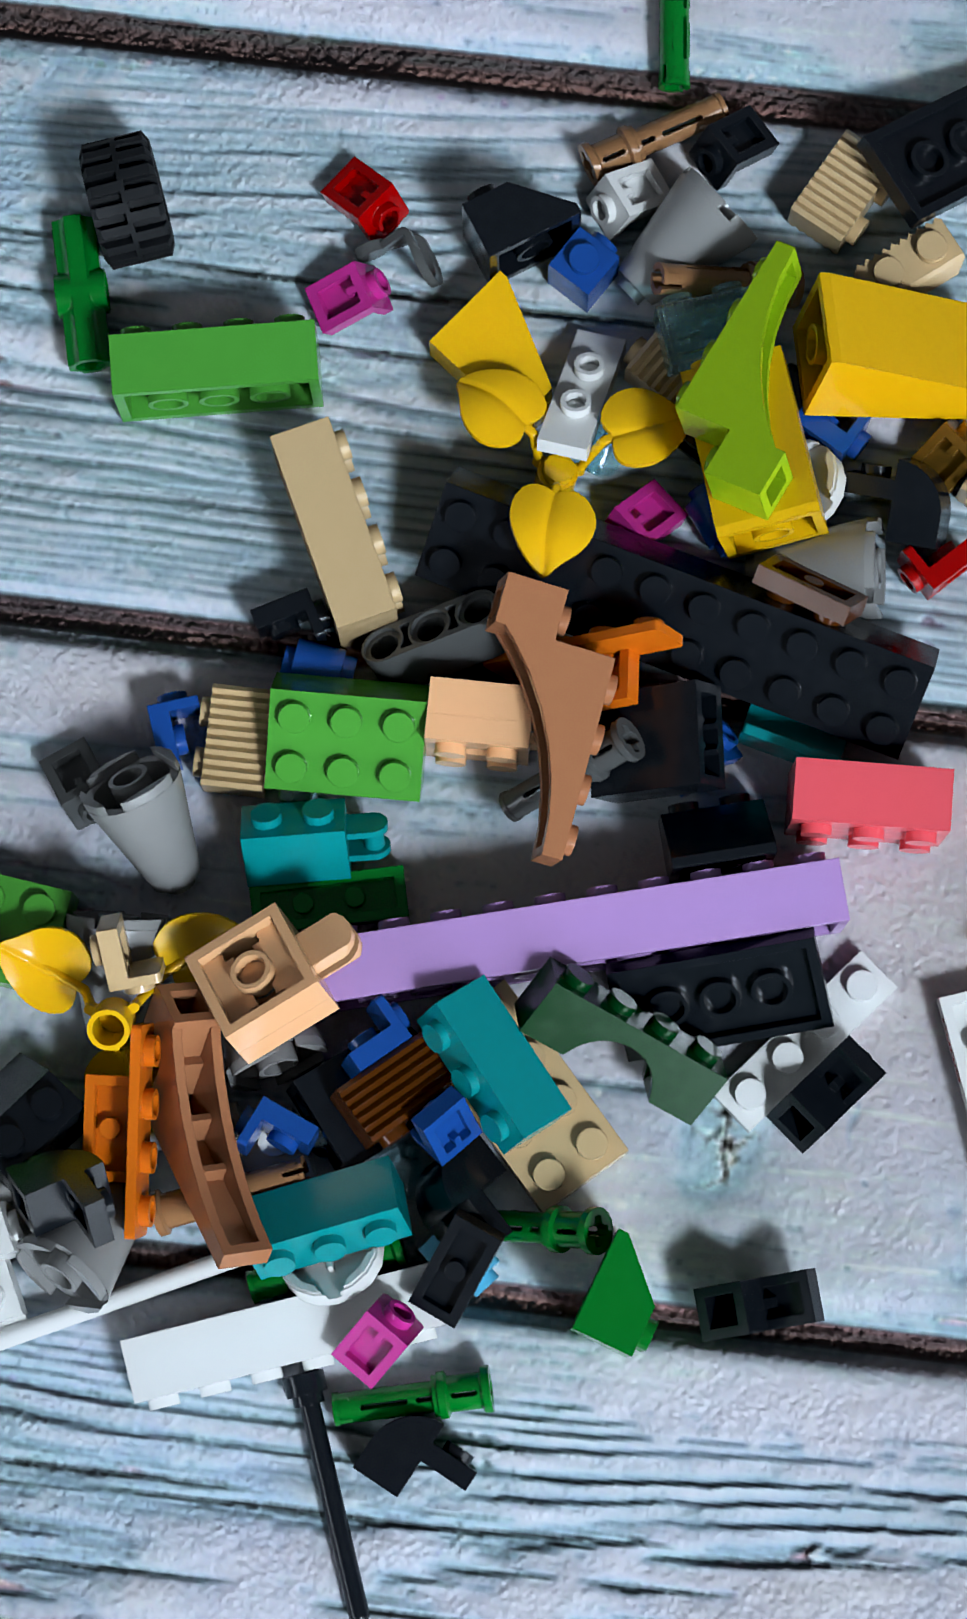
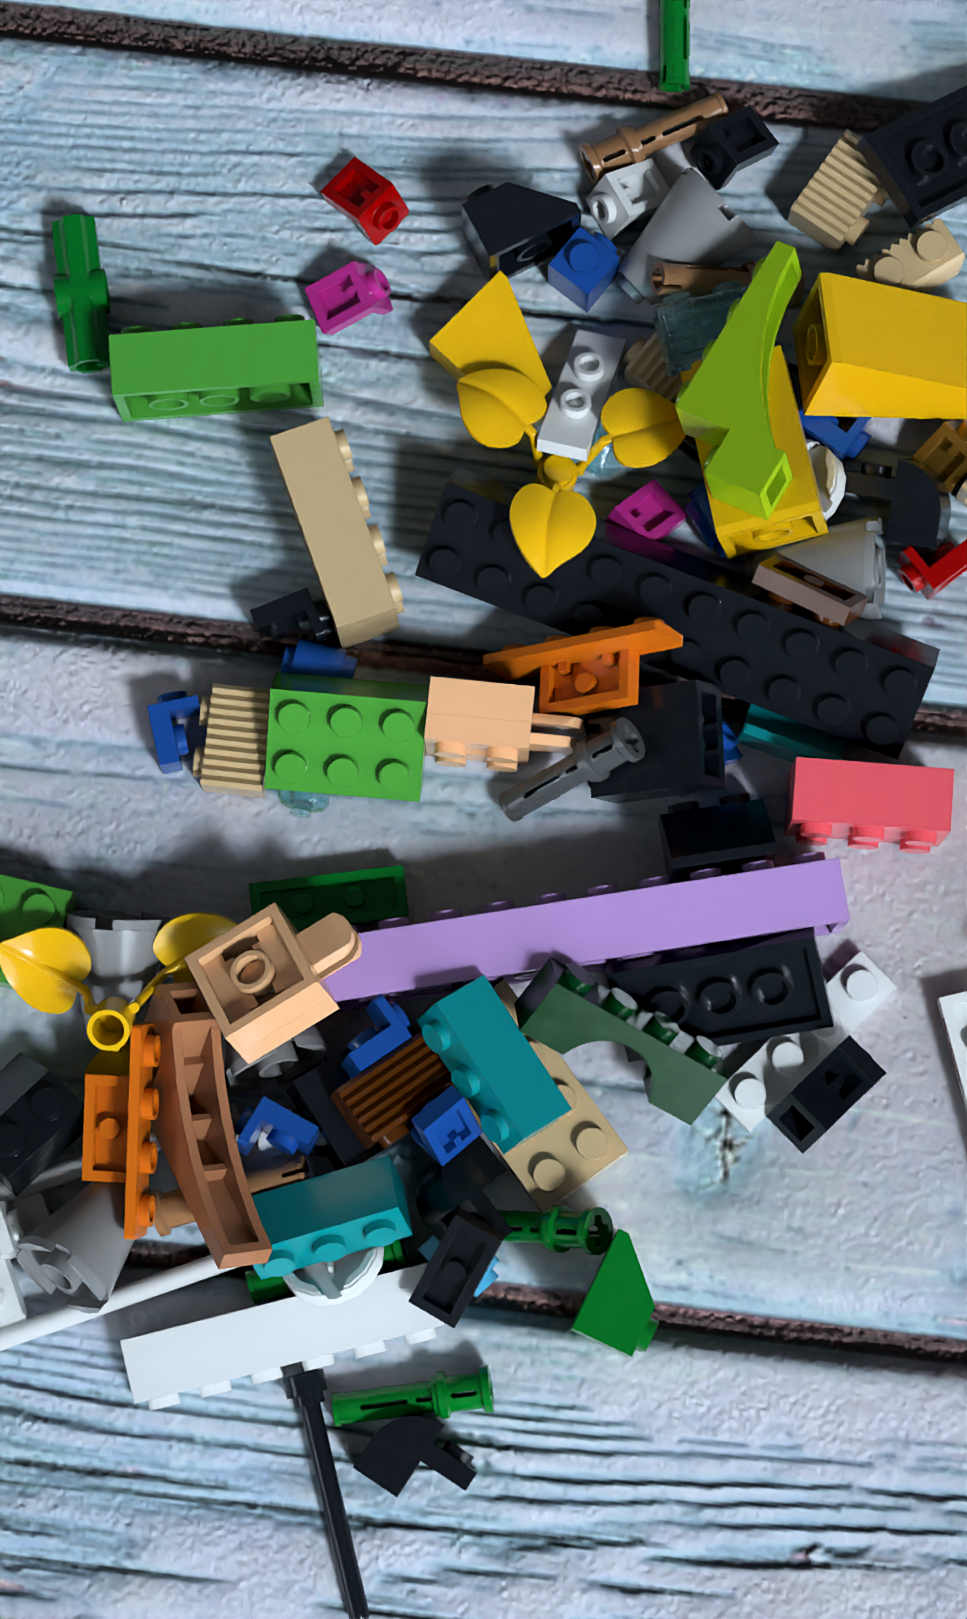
black brick [5,1149,116,1248] -> none
dark grey bracket [39,737,101,830] -> none
black tyre [79,130,175,270] -> none
light grey cone [79,746,201,895] -> none
tan bracket [90,912,166,995] -> none
teal brick [240,798,391,887] -> none
dark pink bracket [331,1293,424,1389] -> none
dark grey piece [354,227,443,288] -> none
dark grey beam [361,589,505,685] -> none
nougat arch [485,571,618,867] -> none
black brick [693,1268,825,1342] -> none

